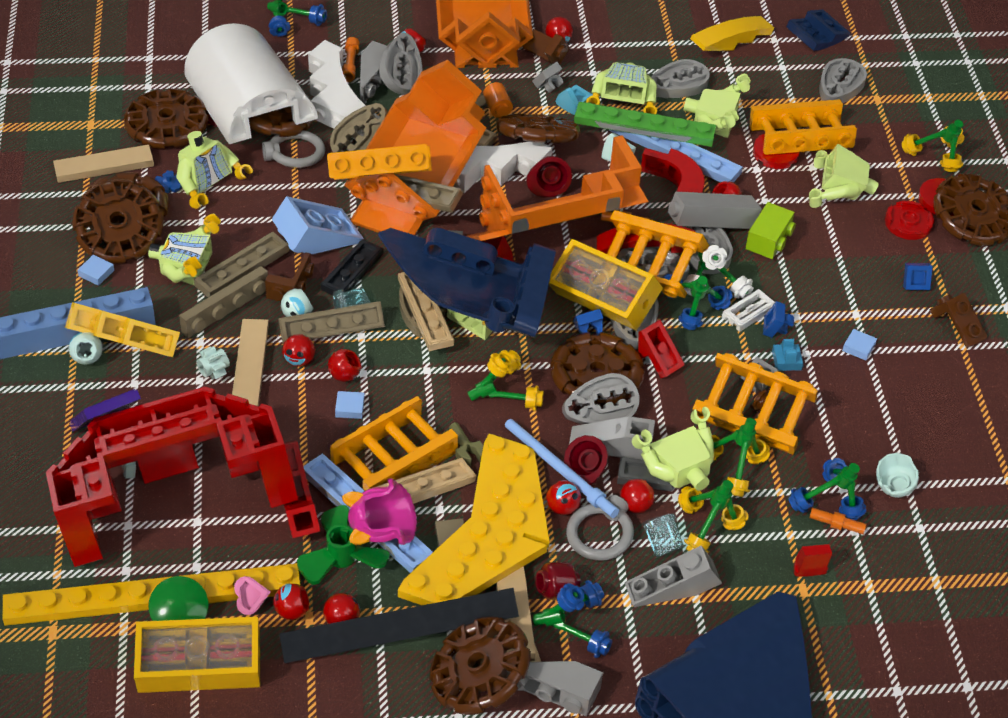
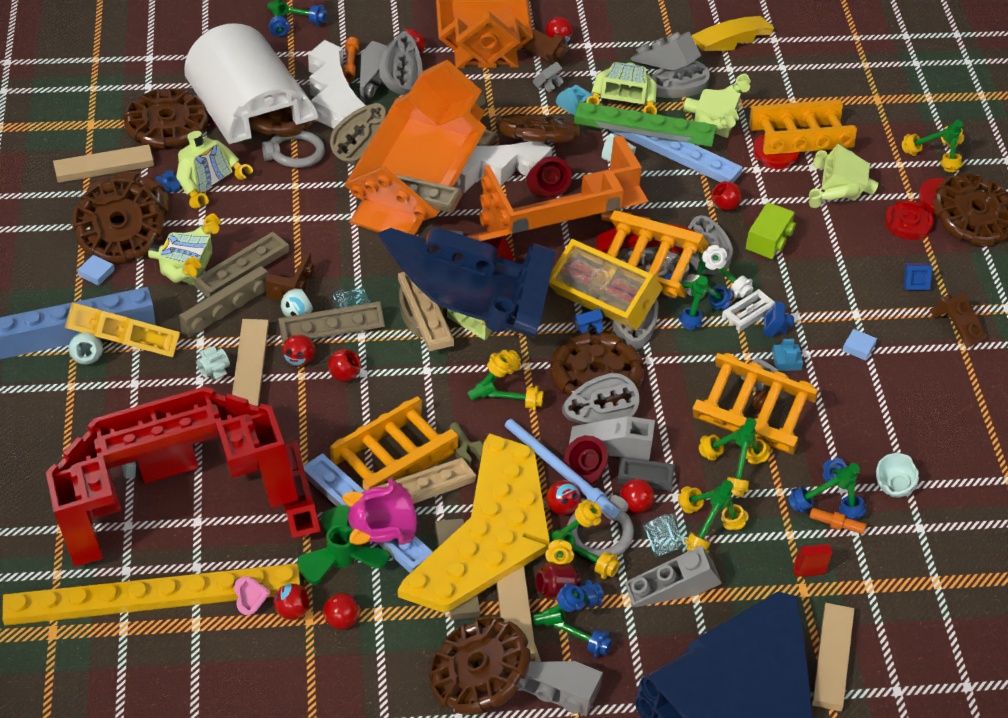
dark purple tile [69,389,141,432] -> none
brick [134,617,260,693] -> none
green dish [149,576,209,621] -> none
light blue slope [272,196,364,254] -> none
black tile [279,588,519,663] -> none
black tile [321,239,383,300] -> none
light orange fence [327,144,432,180] -> none
light blue tile [335,391,365,419] -> none
orange brick [483,82,513,118] -> none
yellowish green torso [632,407,714,491] -> none
red slope [638,320,685,378] -> none
red arch [641,148,705,193] -> none
light grey brick [668,192,762,229] -> none
dark blue slope [786,9,850,51] -> none
light grey piece [819,58,867,103] -> none
none -> yellow plant [545,500,620,579]
none -> light grey slope [631,32,701,71]
none -> tan tile [812,603,854,712]

